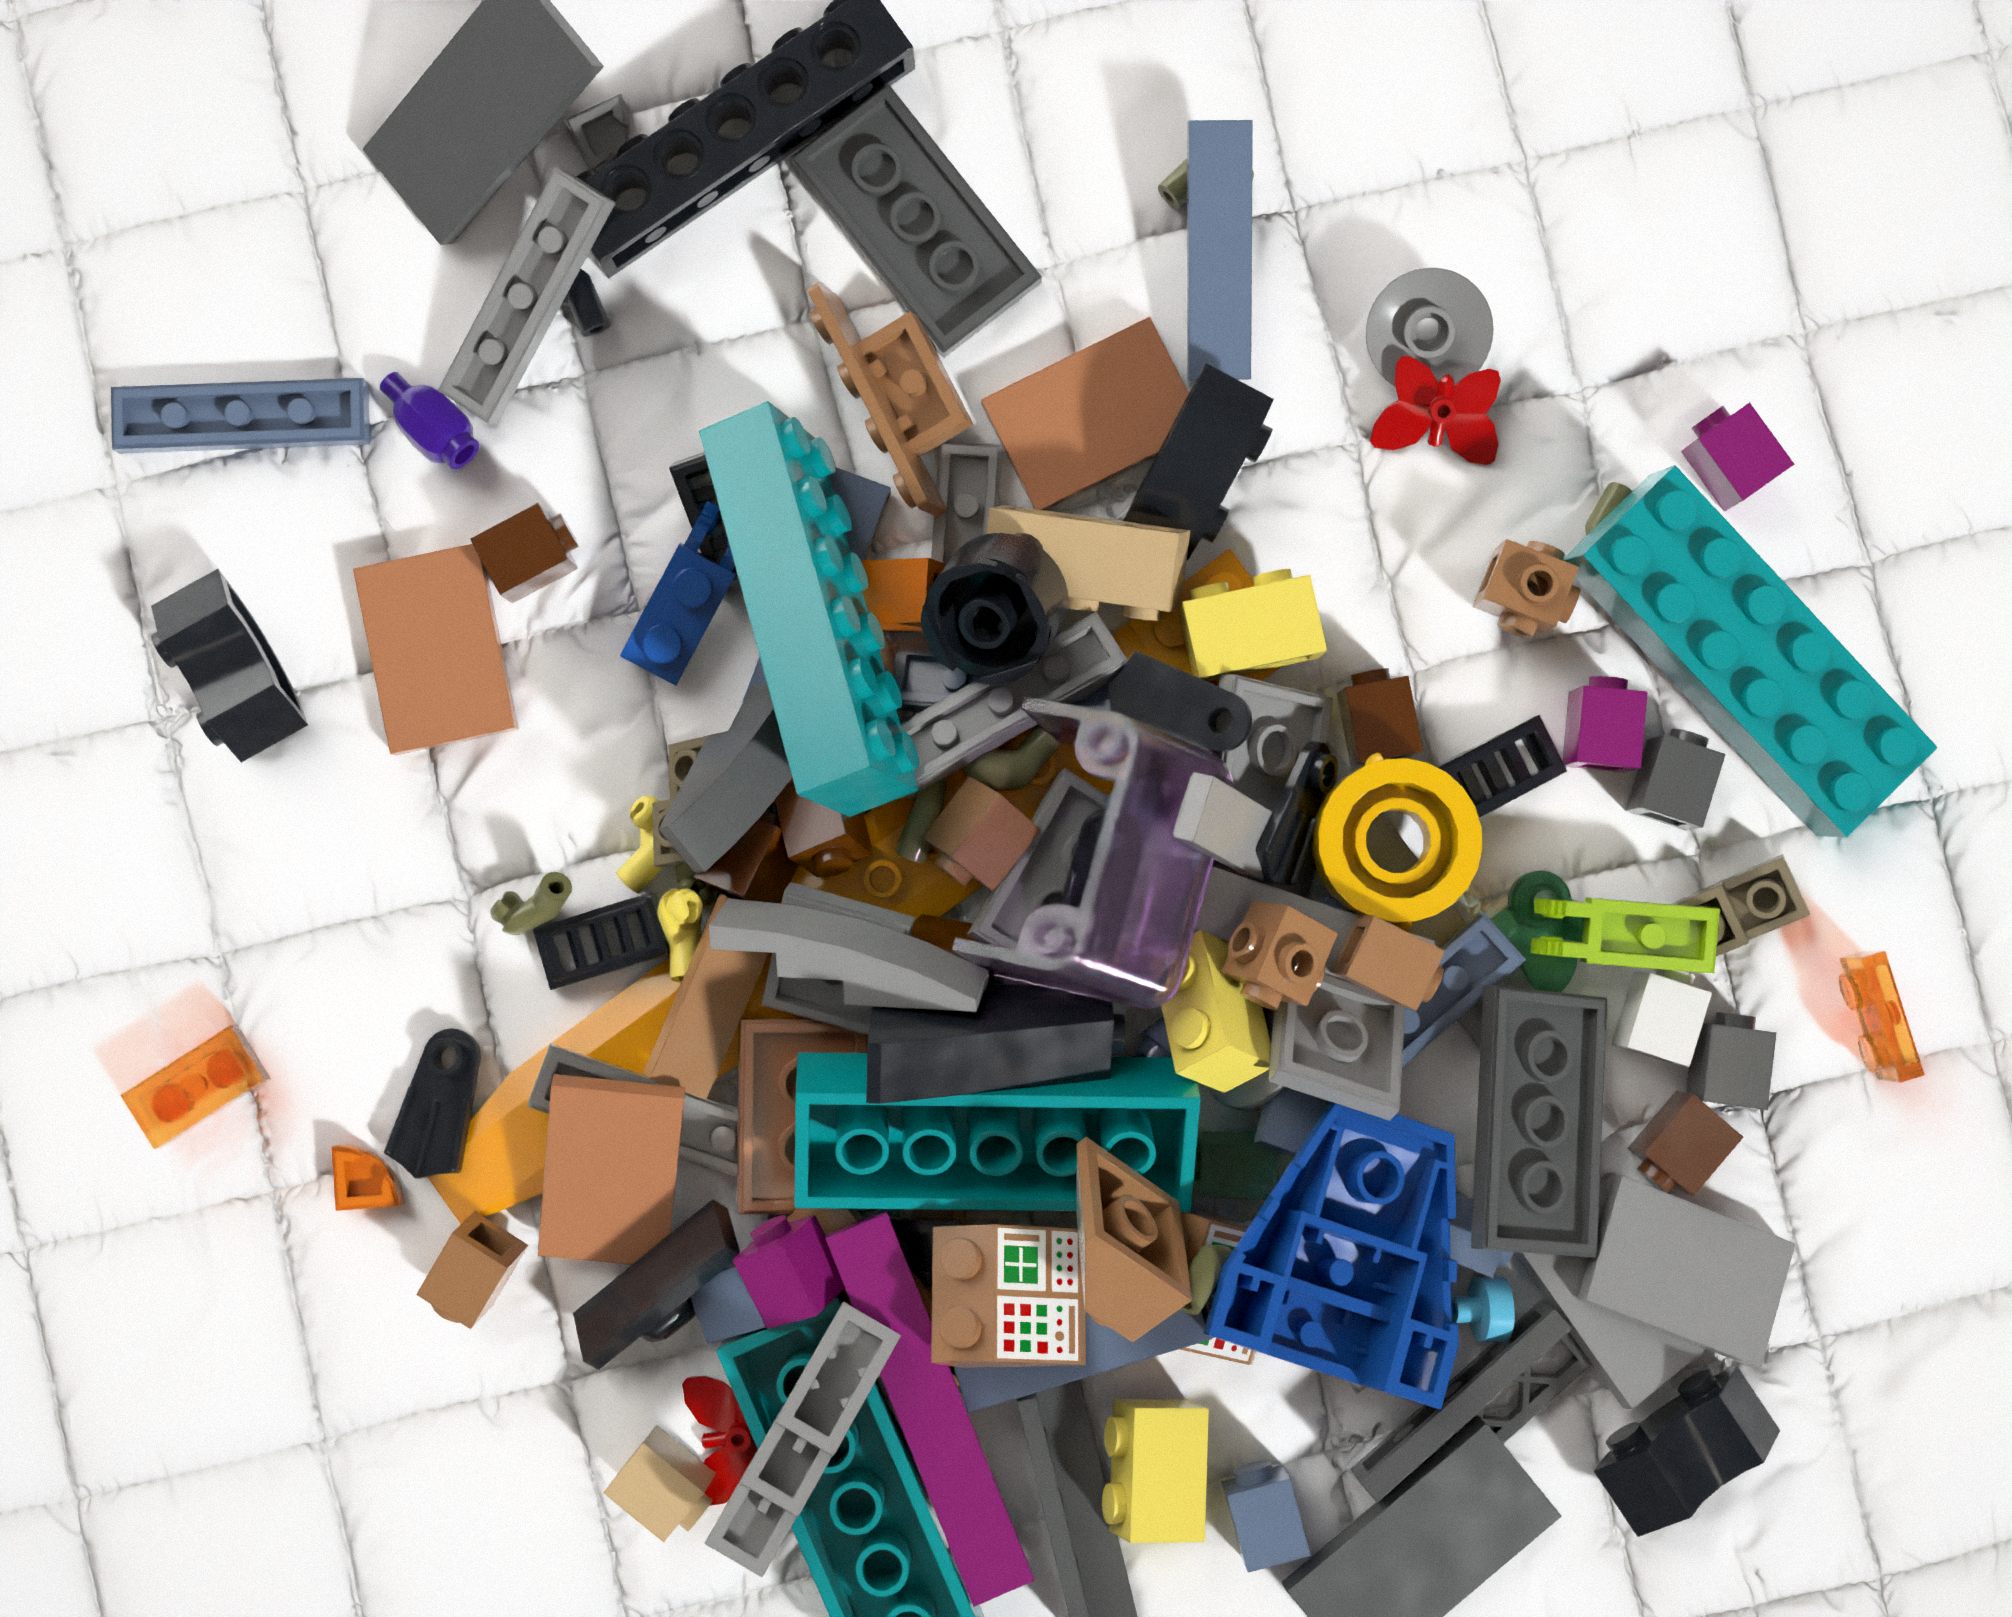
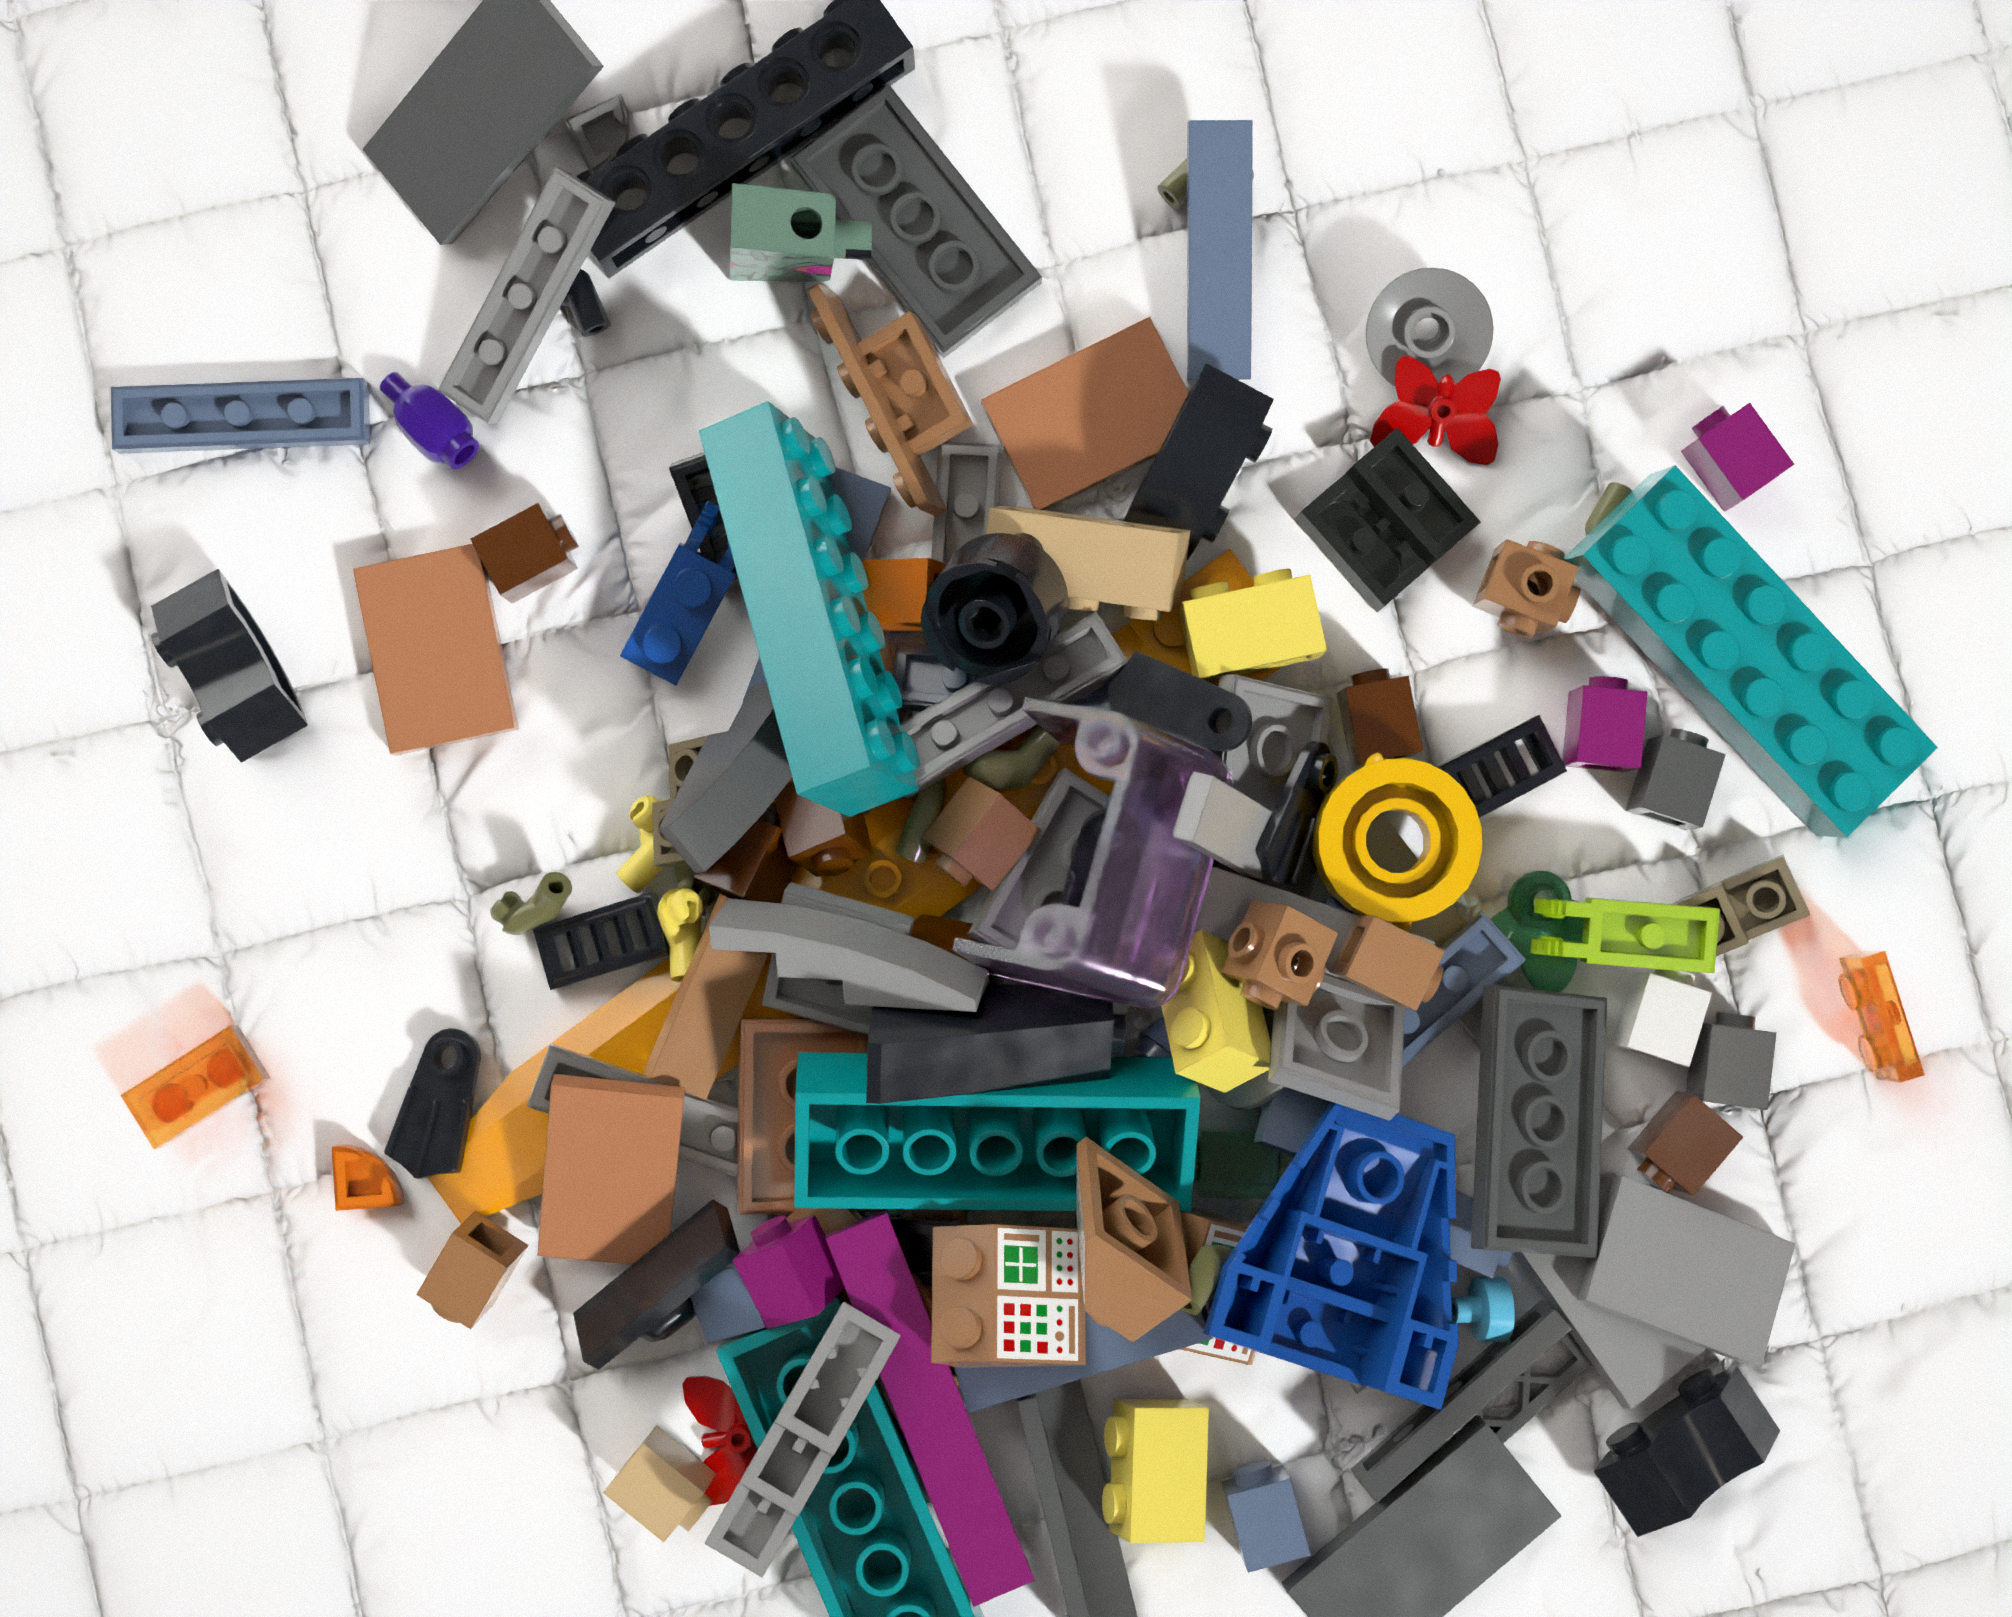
none -> sand green torso [729,183,872,282]
none -> pearl dark grey slope [1294,427,1481,612]

